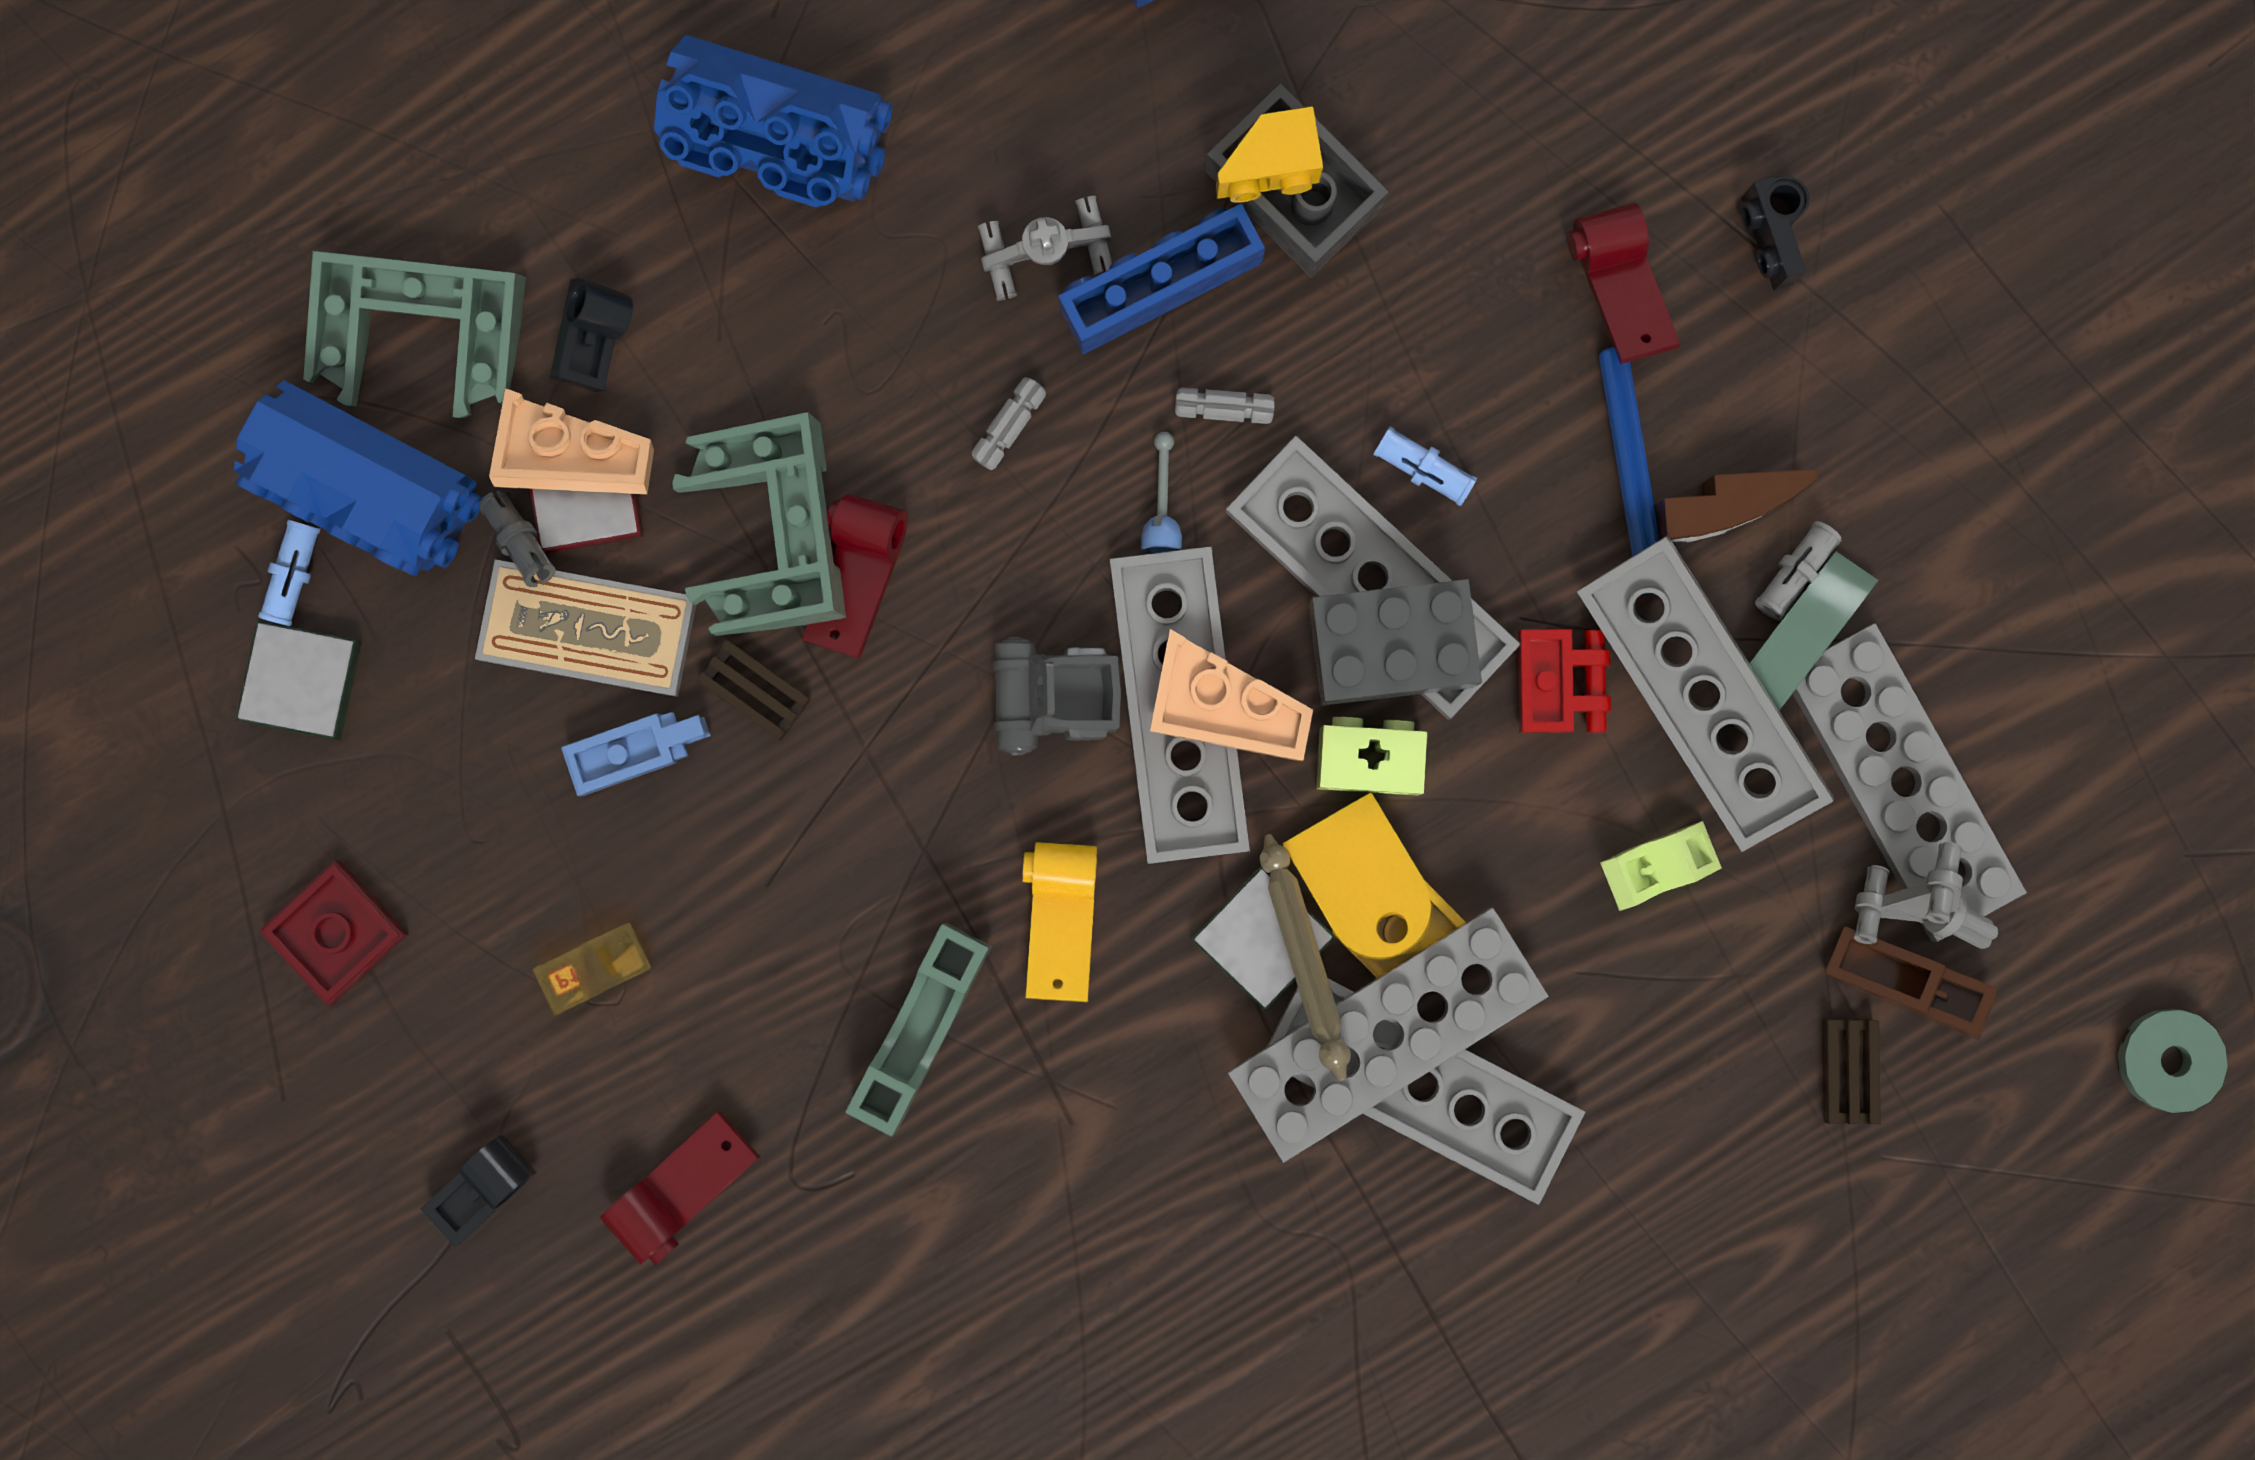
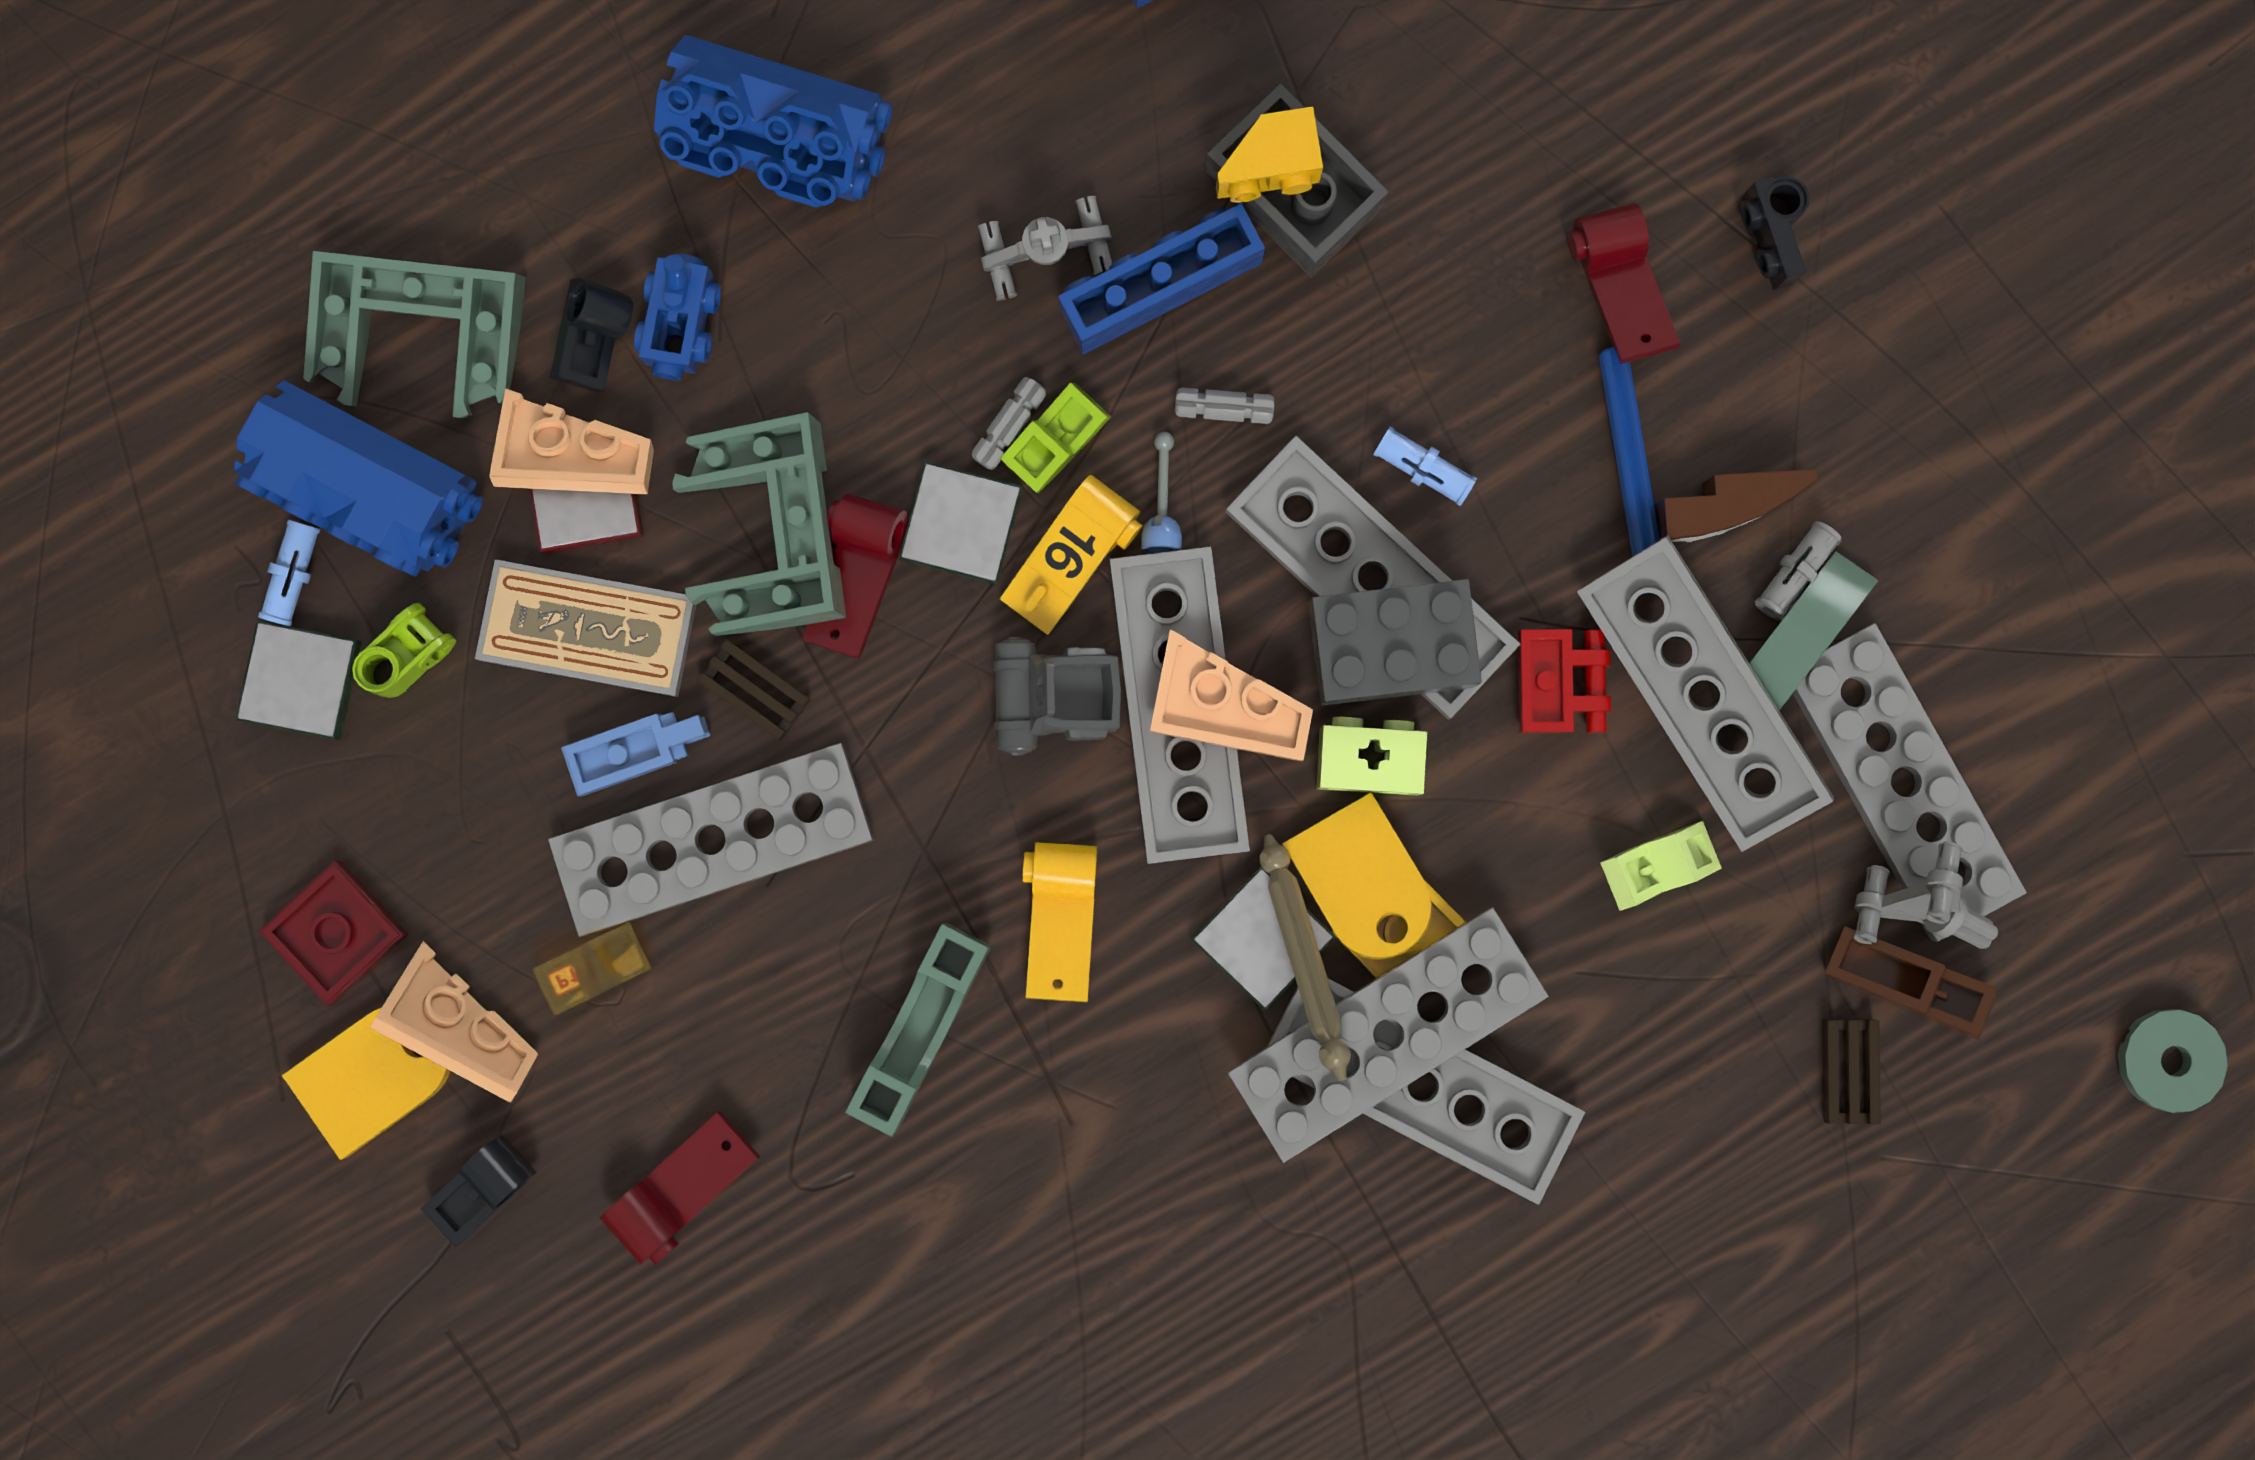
dark grey pin [478,490,556,587] -> none
none -> yellow tile [282,1008,451,1160]
none -> lime piece [352,603,456,698]
none -> light nougat wing [370,941,538,1103]
none -> light grey plate [548,743,874,937]
none -> blue brick [634,254,721,381]
none -> flat silver tile [898,461,1023,586]
none -> lime slope [1000,382,1111,493]
none -> yellow door [1000,475,1143,635]

